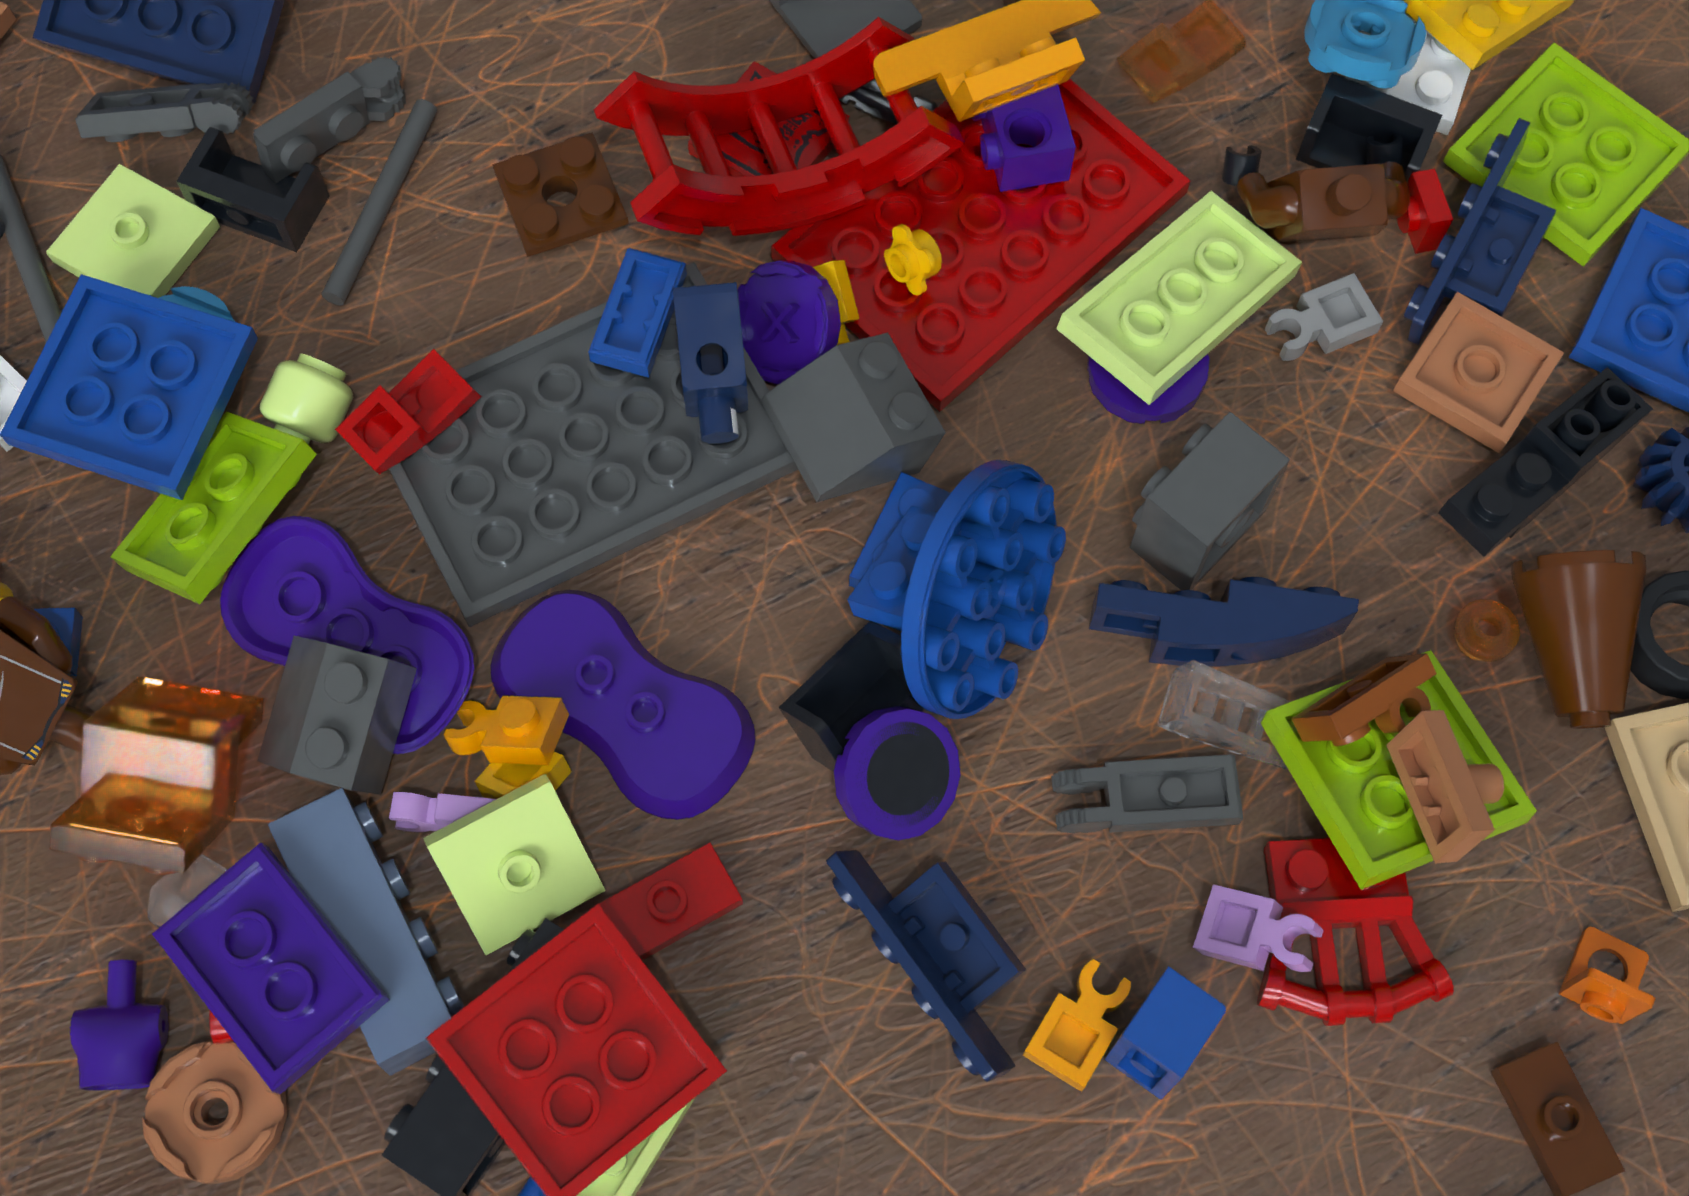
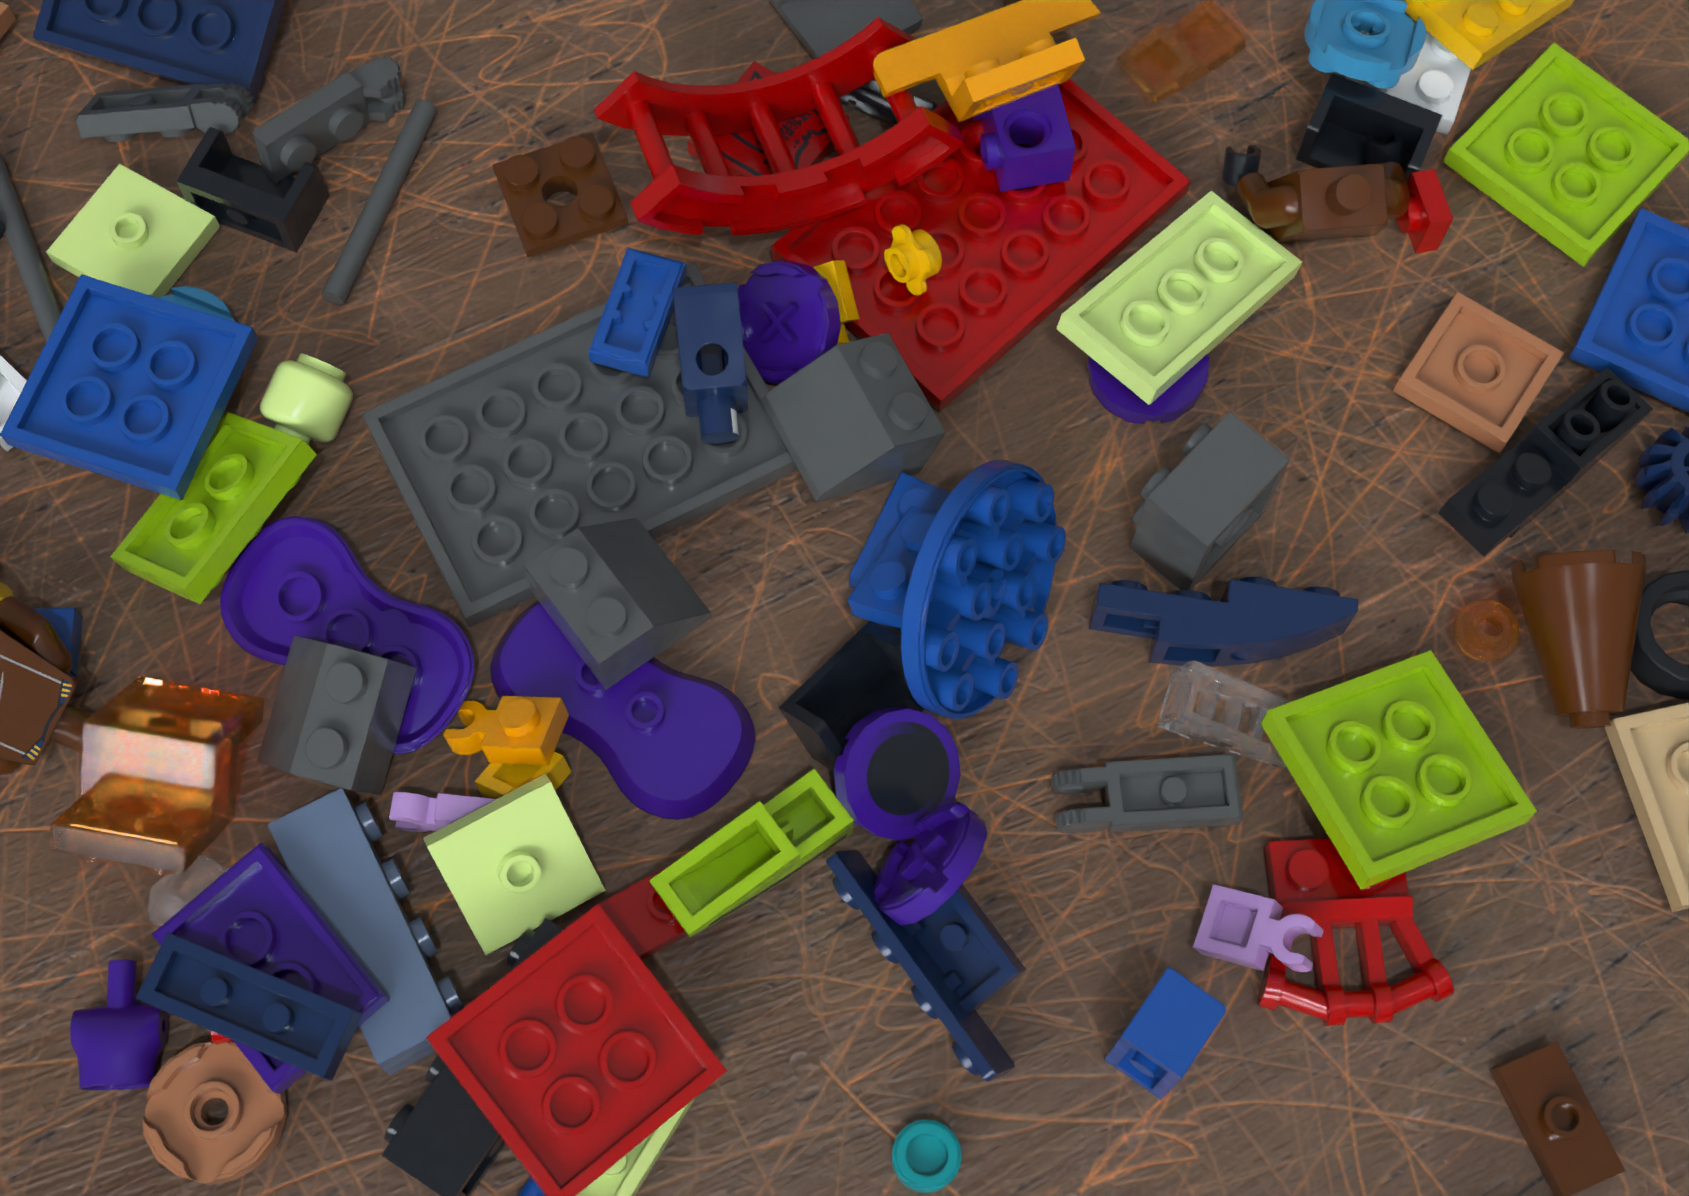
red slope [335,349,482,474] -> none
light orange plate [1022,959,1131,1092] -> none
light grey plate [1265,273,1383,361] -> none
dark orange plate [1291,653,1437,746] -> none
nougat tile [1386,710,1504,863] -> none
dark blue bracket [1404,118,1556,345] -> none
orange bracket [1559,927,1655,1025] -> none
none -> dark blue plate [135,932,363,1081]
none -> dark grey slope [523,518,711,690]
none -> lime slope [649,769,854,937]
none -> dark purple tile [874,802,987,925]
none -> teal tile [891,1120,962,1194]

